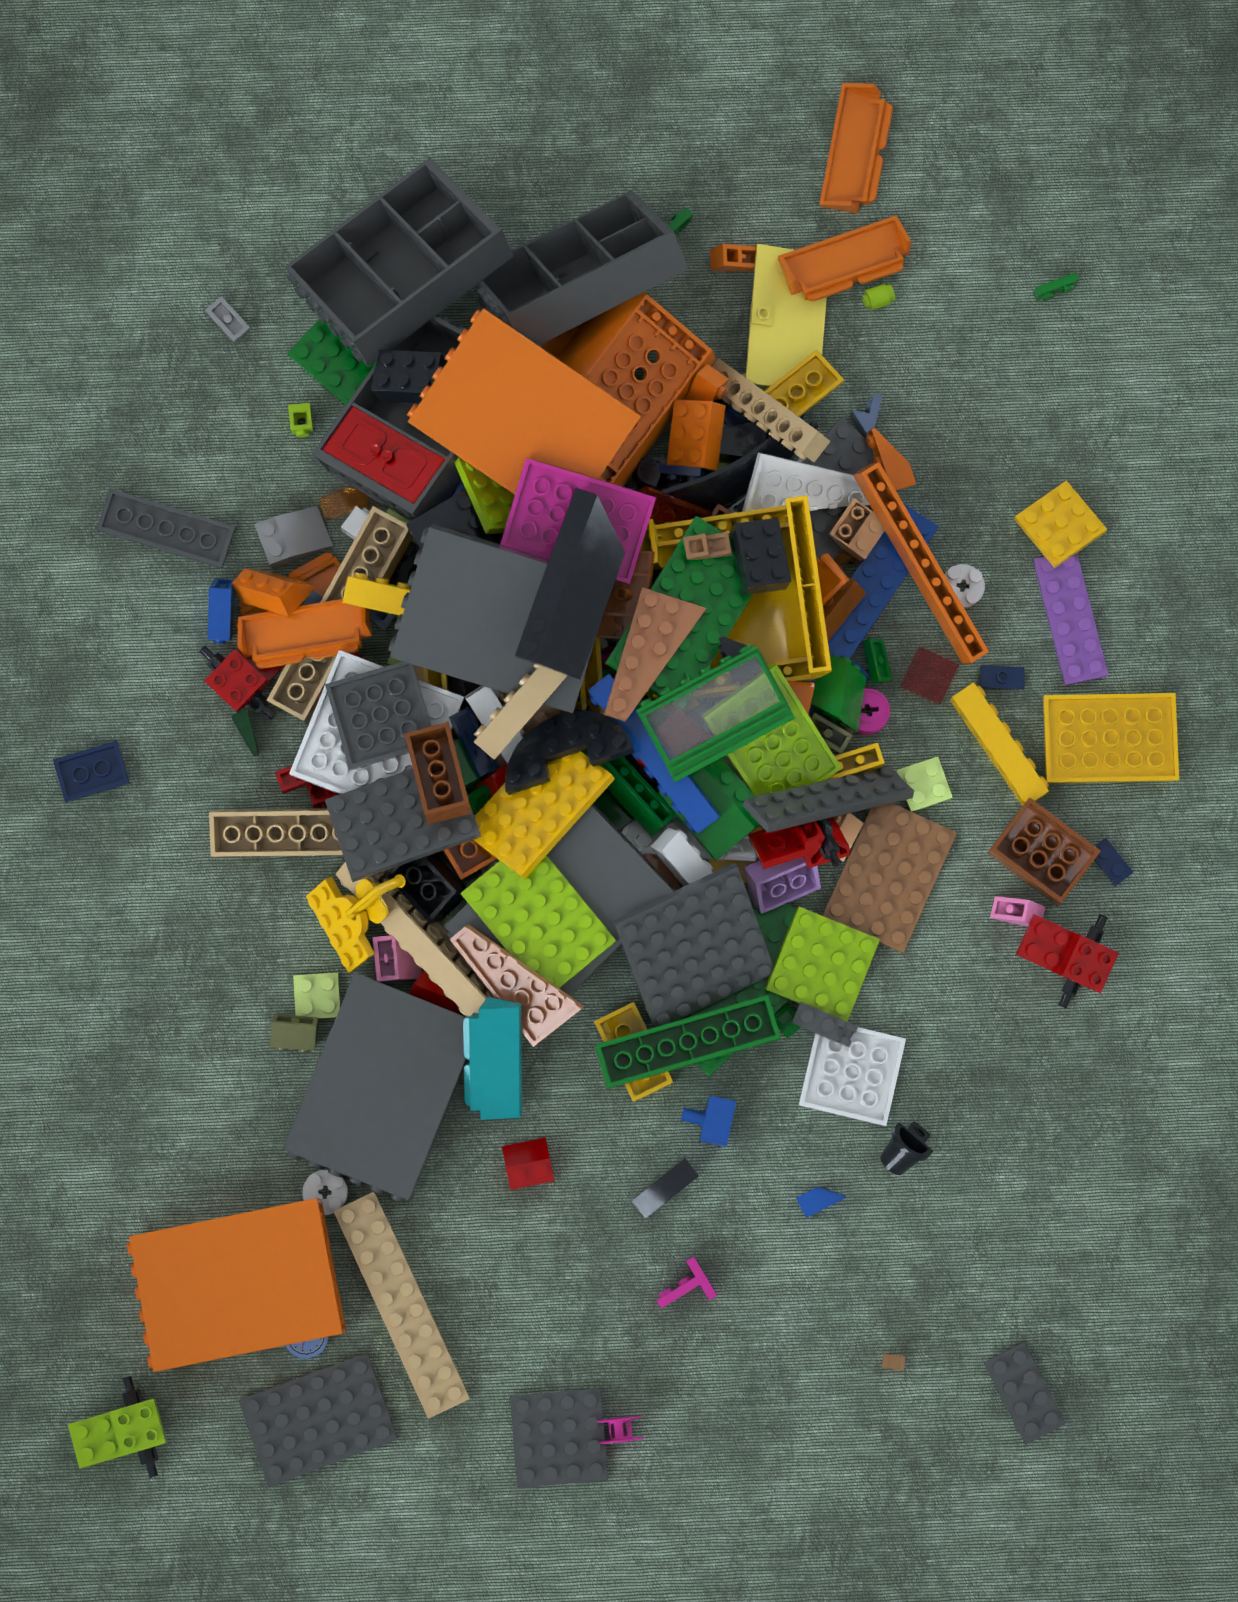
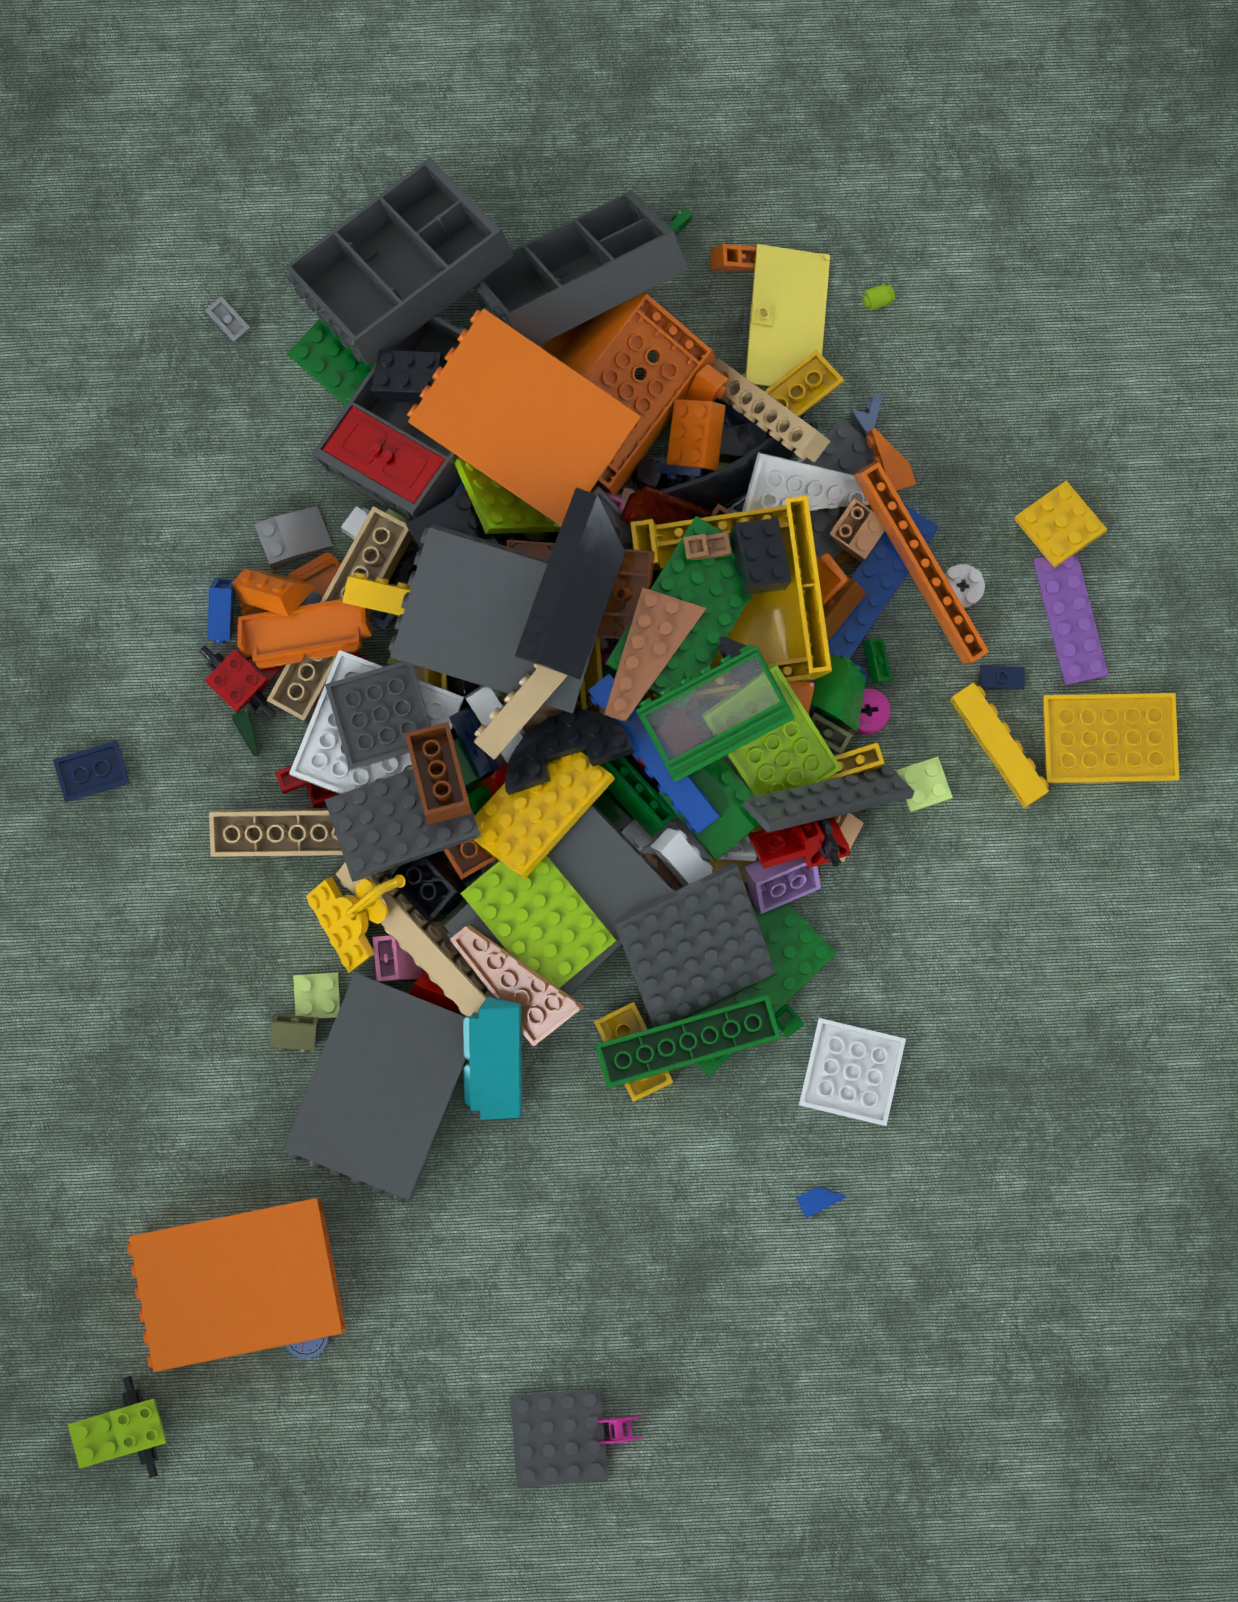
dark grey plate [96,488,236,569] -> none
dark grey plate [239,1353,398,1487] -> none
lime brick [288,403,314,438] -> none
white plate [302,1170,348,1215] -> none
clear orange slope [318,487,370,520] -> none
tan brick [333,1192,470,1419] -> none
dark pink plate [500,458,656,584] -> none
red slope [502,1137,555,1191] -> none
black slope [632,1159,699,1219] -> none
dark pink bracket [656,1257,717,1308] -> none
blue brick [681,1096,736,1148] -> none
lime plate [765,906,880,1022] -> none
orange slope [778,215,911,301] -> none
dark grey plate [792,1002,858,1048] -> none
orange slope [819,83,893,214] -> none
medium nougat plate [822,803,957,954] -> none
black container [880,1122,933,1175] -> none
medium nougat piece [882,1353,906,1371] -> none
clear red plate [900,646,959,705] -> none
dark grey plate [983,1342,1066,1445] -> none
dark orange slope [987,797,1101,907] -> none
bright pink slope [990,896,1045,927] -> none
red piece [1015,914,1119,1009] -> none
green plate [1033,272,1079,301] -> none
dark blue plate [1094,838,1133,886] -> none

